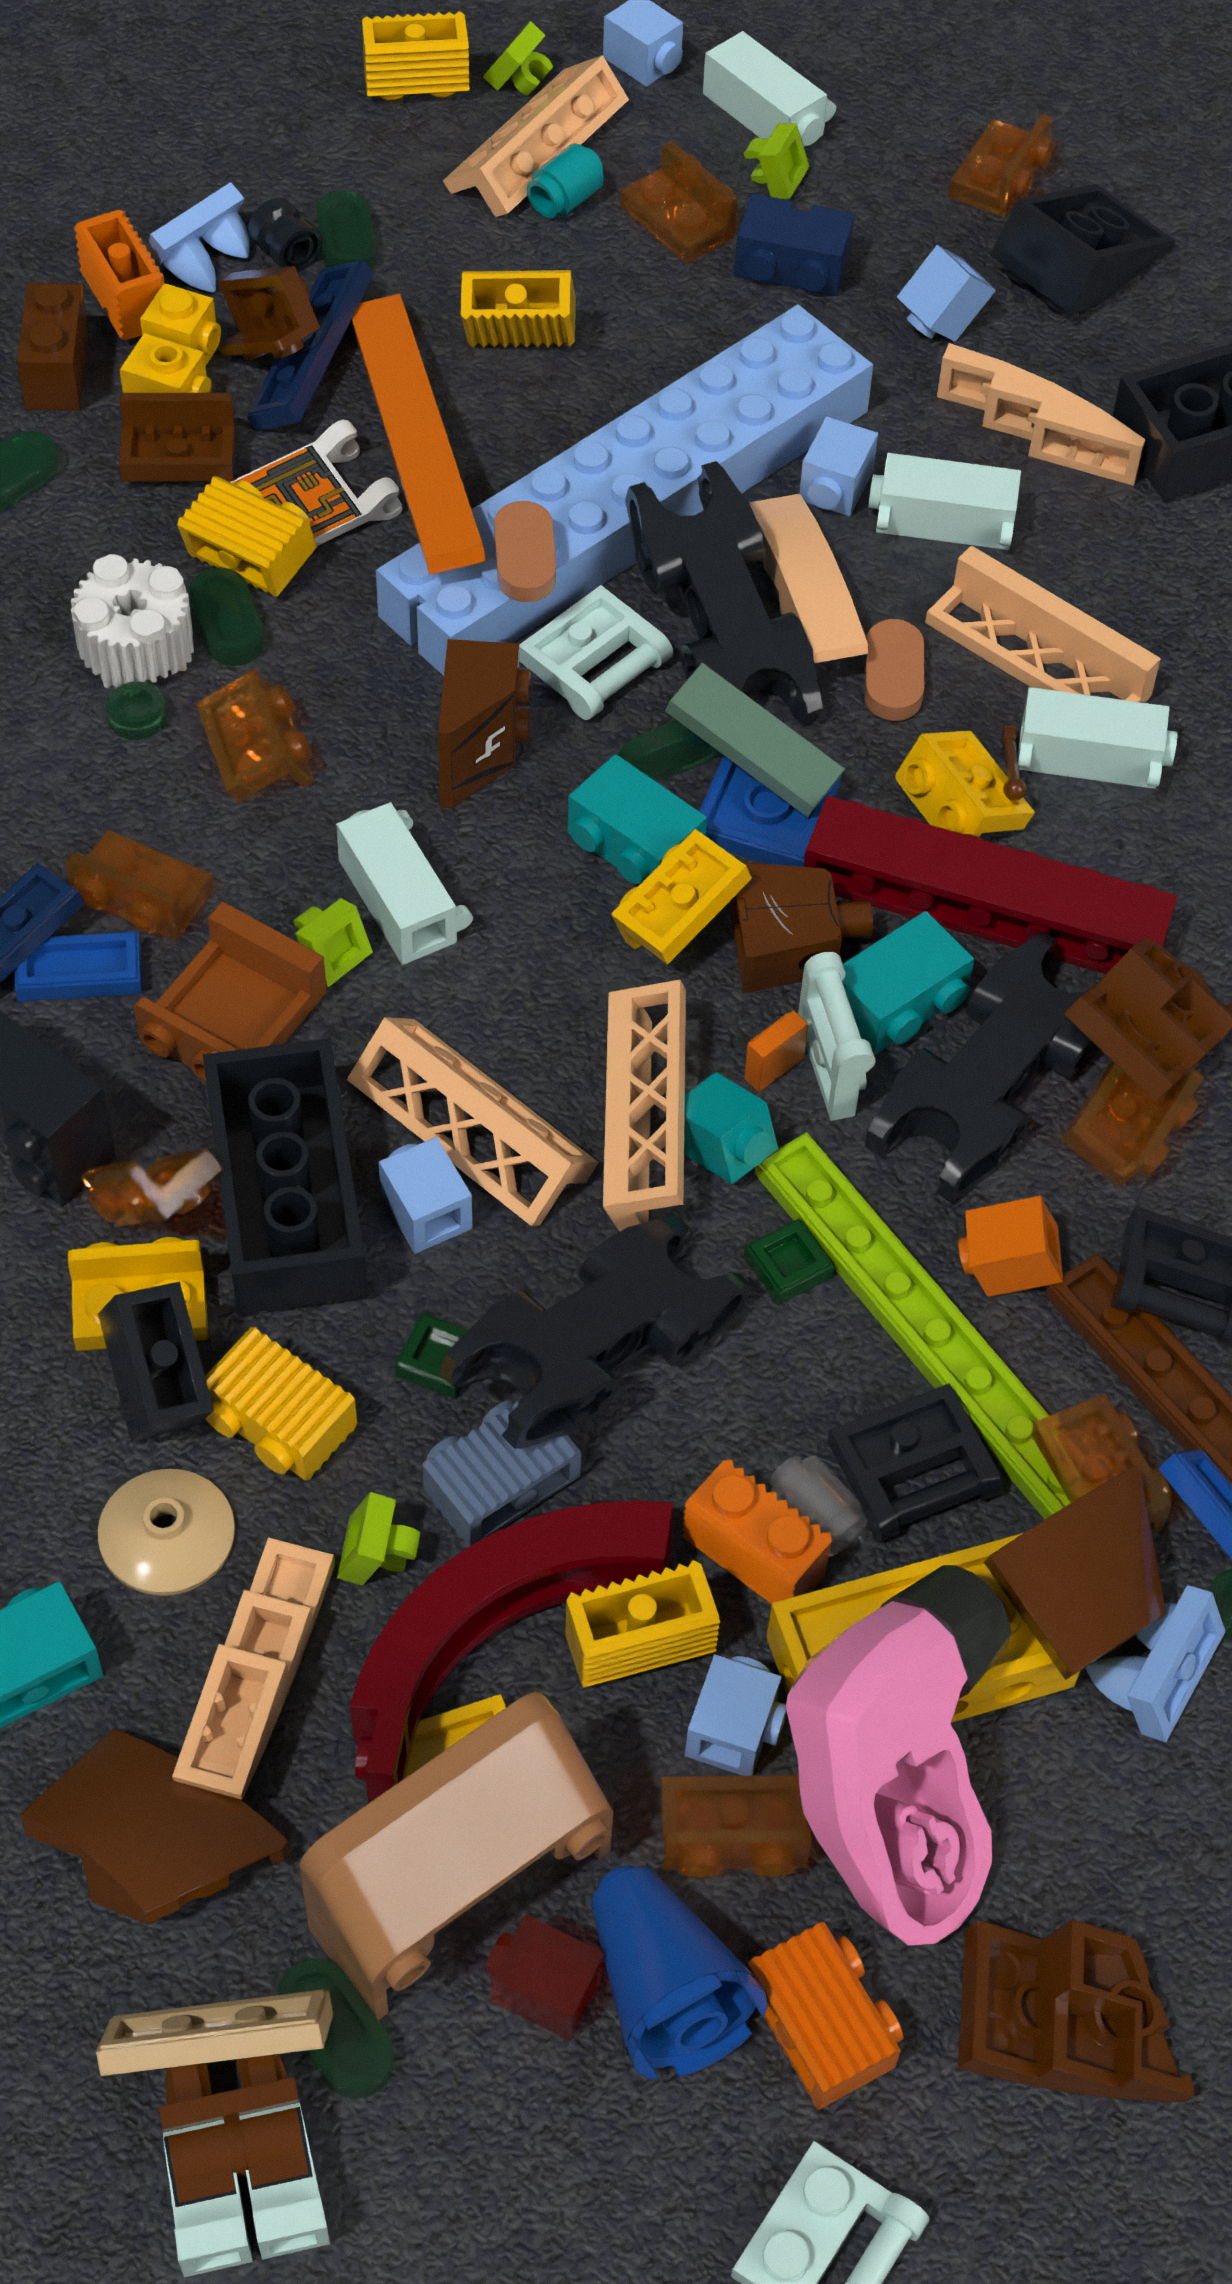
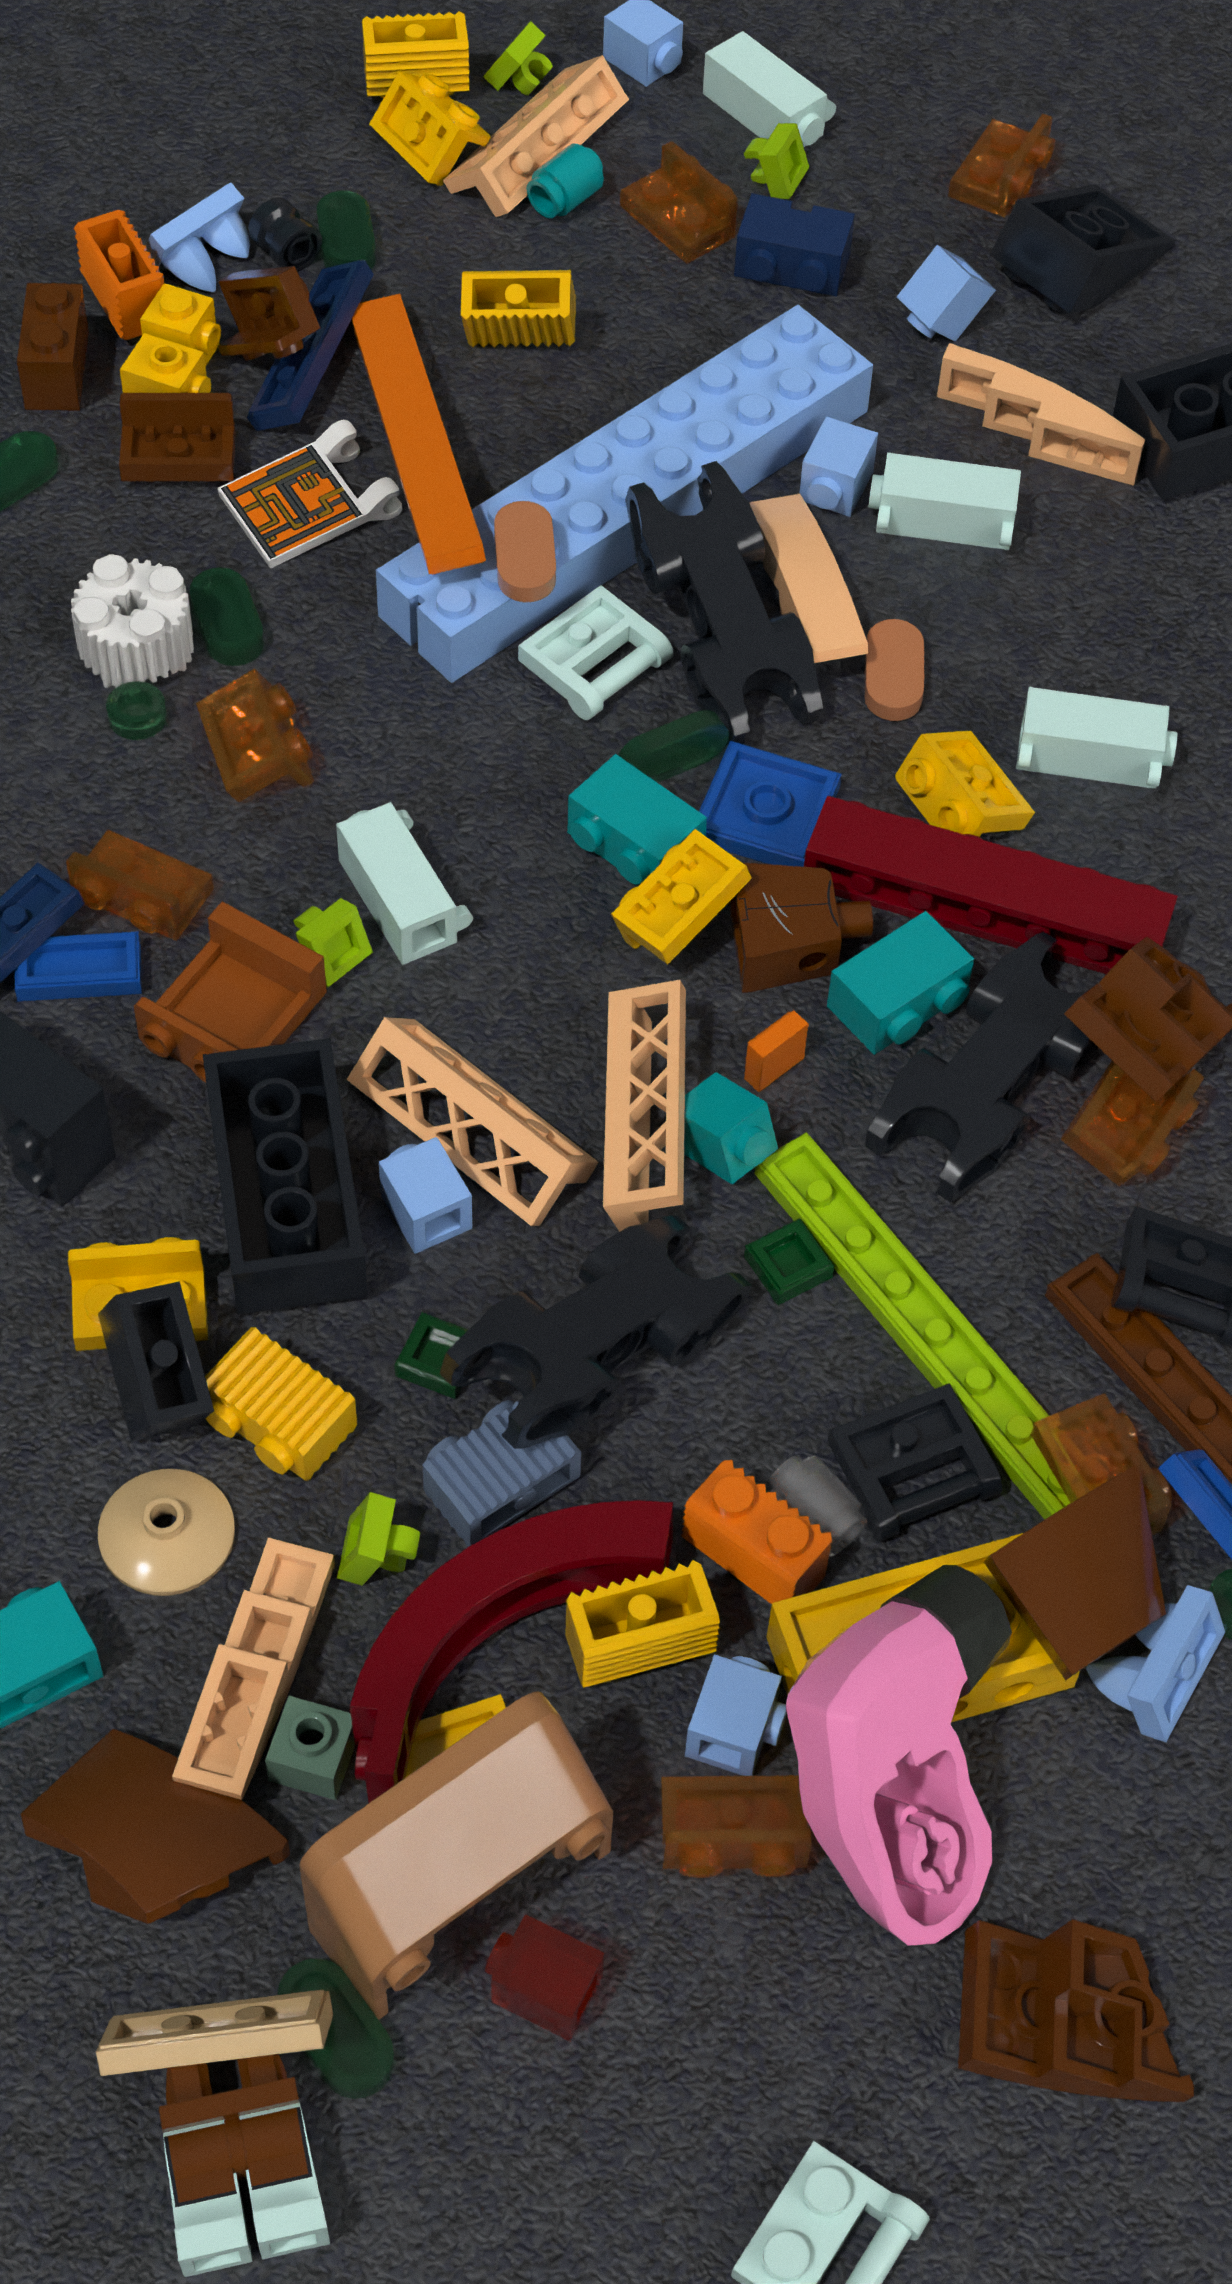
clear orange bracket [81,1148,223,1226] -> none
yellow brick [177,476,317,597] -> none
reddish brown slope [438,639,530,809] -> none
blue cone [591,1865,767,2079] -> none
sand green tile [665,663,845,817] -> none
orange brick [747,1922,903,2110] -> none
light aqua plate [798,952,876,1121] -> none
light nougat fence [925,545,1161,703] -> none
orange brick [958,1195,1063,1297] -> none
reddish brown hinge [1002,725,1027,801] -> none
none -> sand green plate [265,1696,356,1800]
none -> yellow bracket [369,71,491,186]

